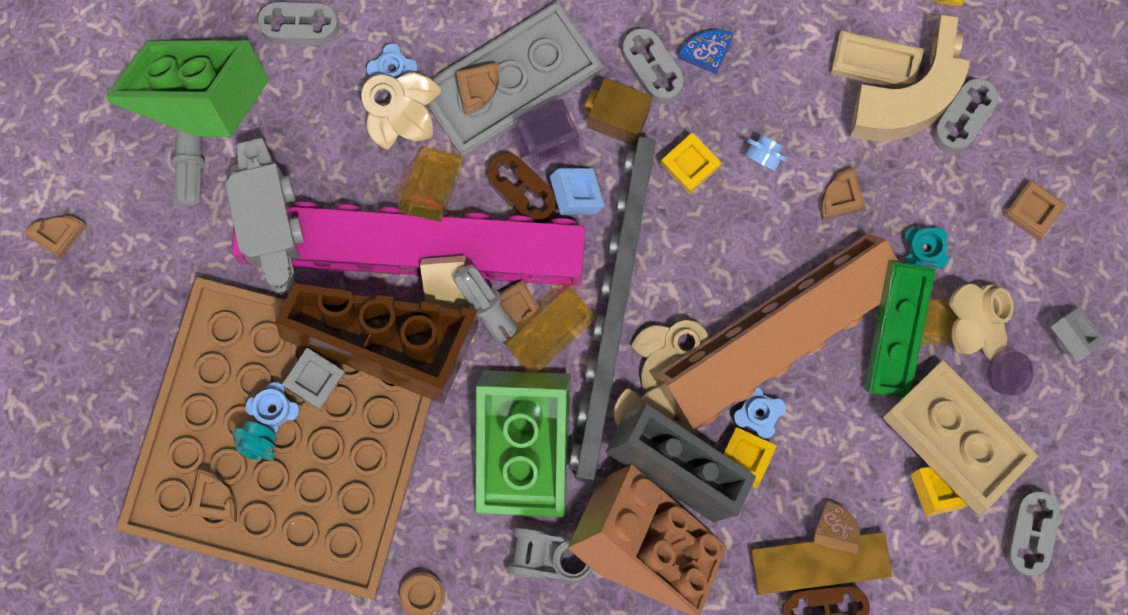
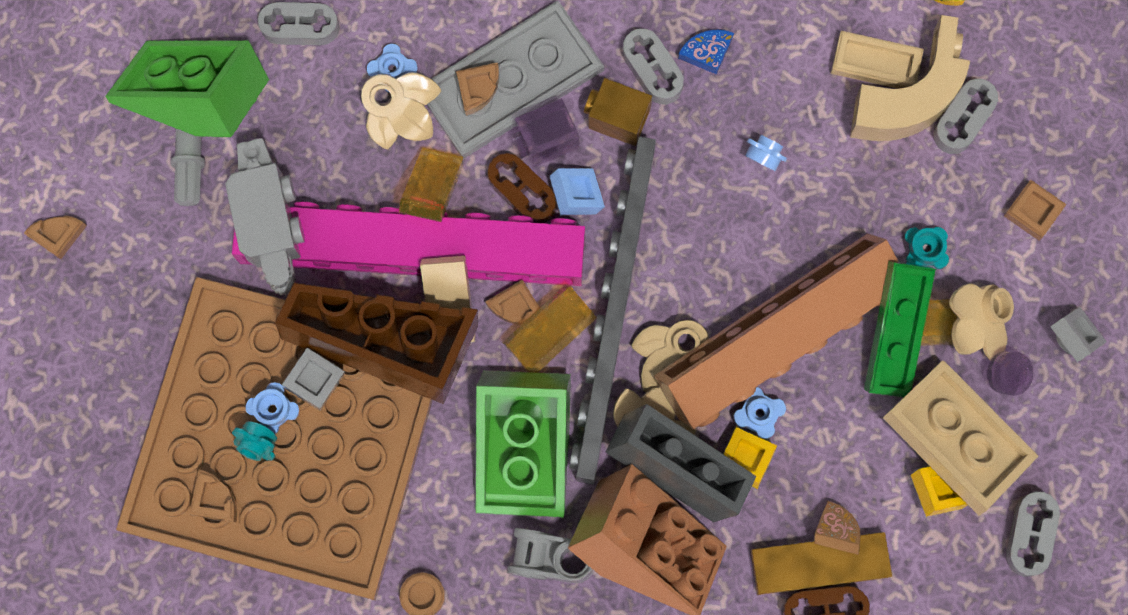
light grey axle [453,264,517,342] -> none
yellow plate [660,132,722,195] -> none
medium nougat tile [821,167,866,220] -> none

